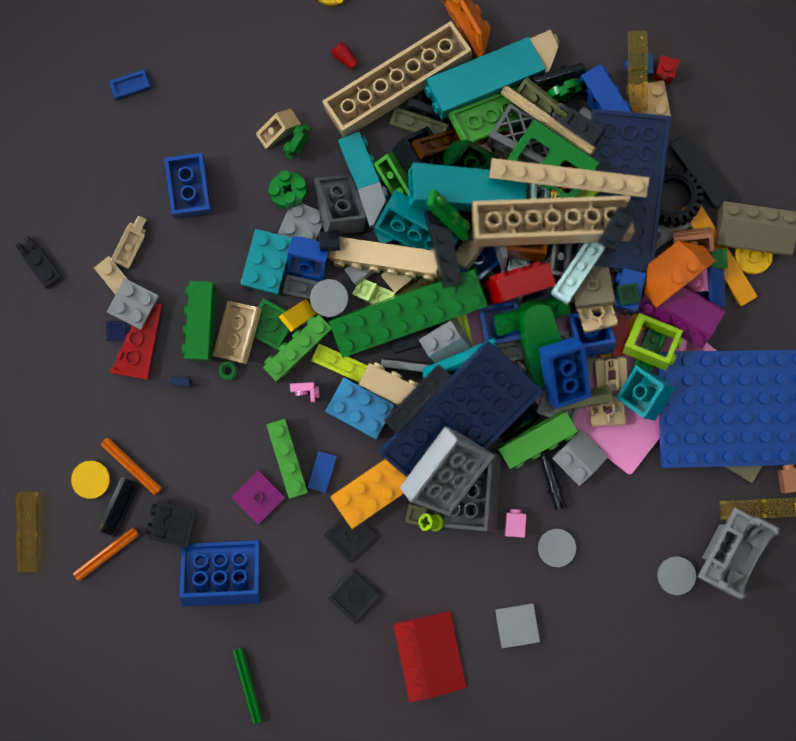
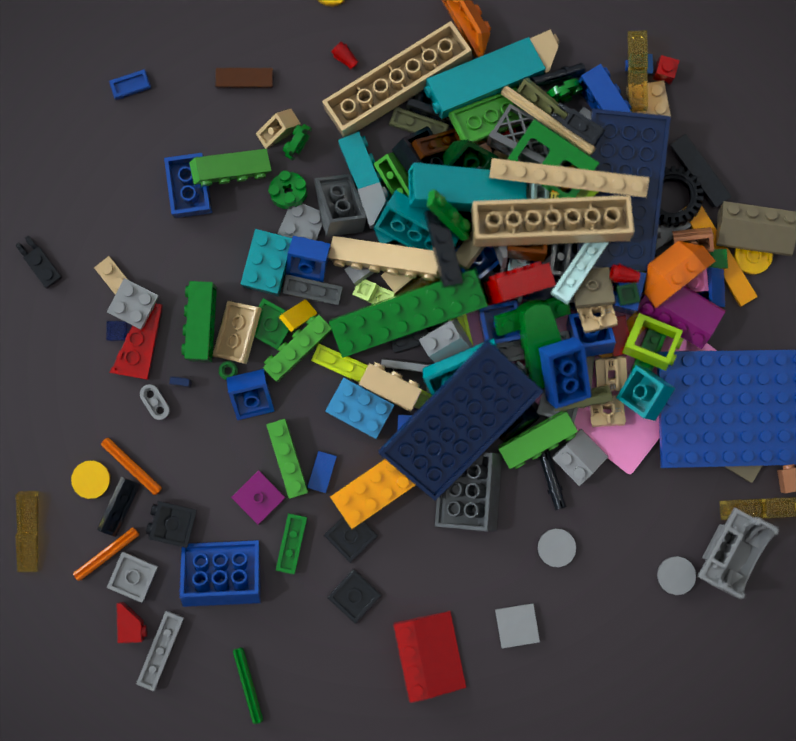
tan hinge [111,216,147,269] -> none
bright pink bracket [290,382,320,402] -> none
light grey tile [310,279,348,317] -> none
black tile [319,231,340,251] -> none
black plate [383,363,452,434] -> none
light grey slope [400,426,495,516] -> none
olive tile [404,504,427,526] -> none
lime bush [418,513,444,531] -> none
bright pink brick [504,509,526,537] -> none
black hinge [597,198,636,253] -> none
none -> light grey plate [107,551,159,603]
none -> red slope [117,602,147,643]
none -> light grey plate [136,610,185,691]
none -> light grey plate [140,384,170,420]
none -> bright green brick [189,149,272,187]
none -> reddish brown tile [216,68,273,88]
none -> blue slope [226,369,275,420]
none -> green plate [276,513,307,575]
none -> red cone [609,263,640,283]

